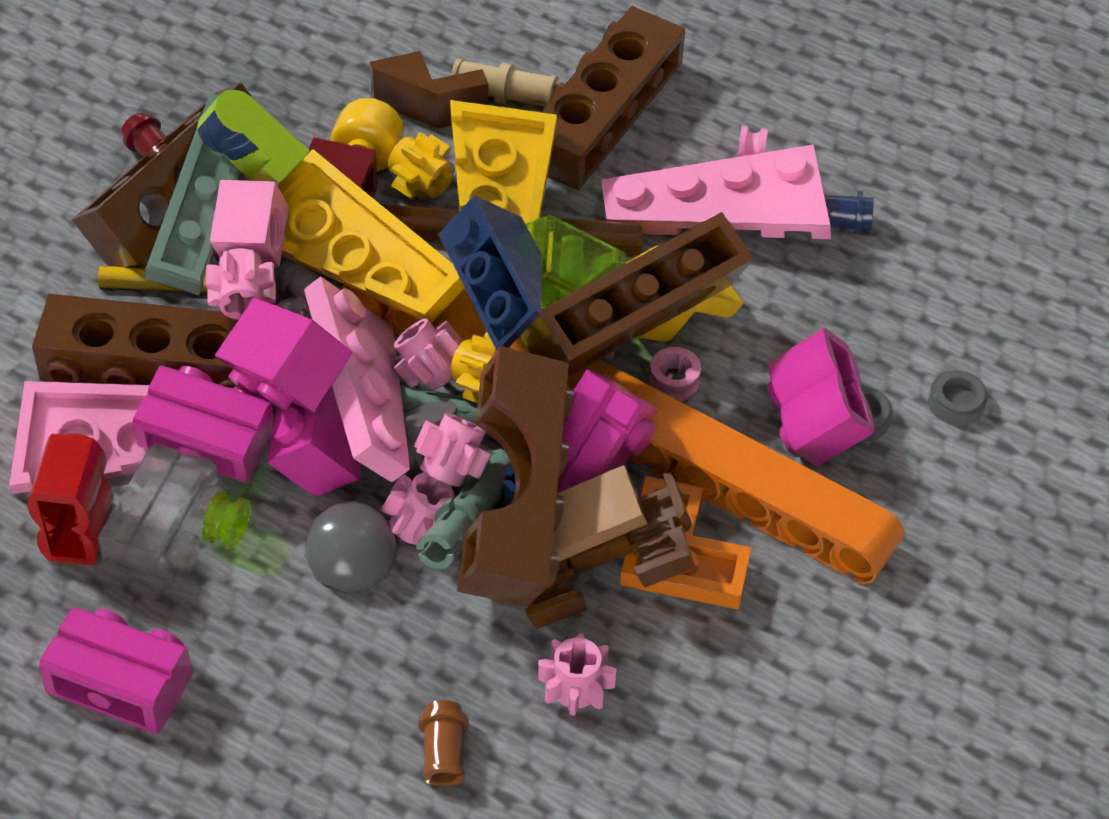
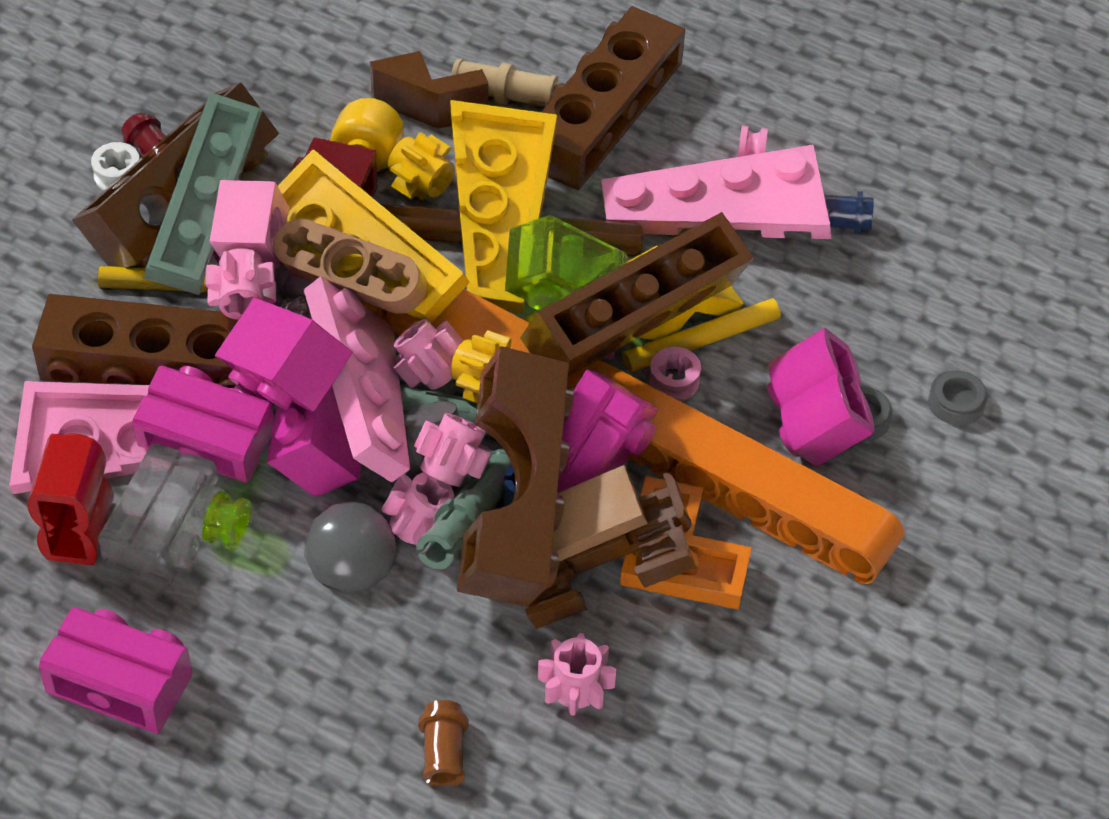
lime leg [197,90,310,185] -> none
dark blue slope [438,195,542,350] -> none
none -> white bush [91,142,140,190]
none -> medium nougat beam [273,219,427,313]
none -> yellow bar [622,298,781,373]

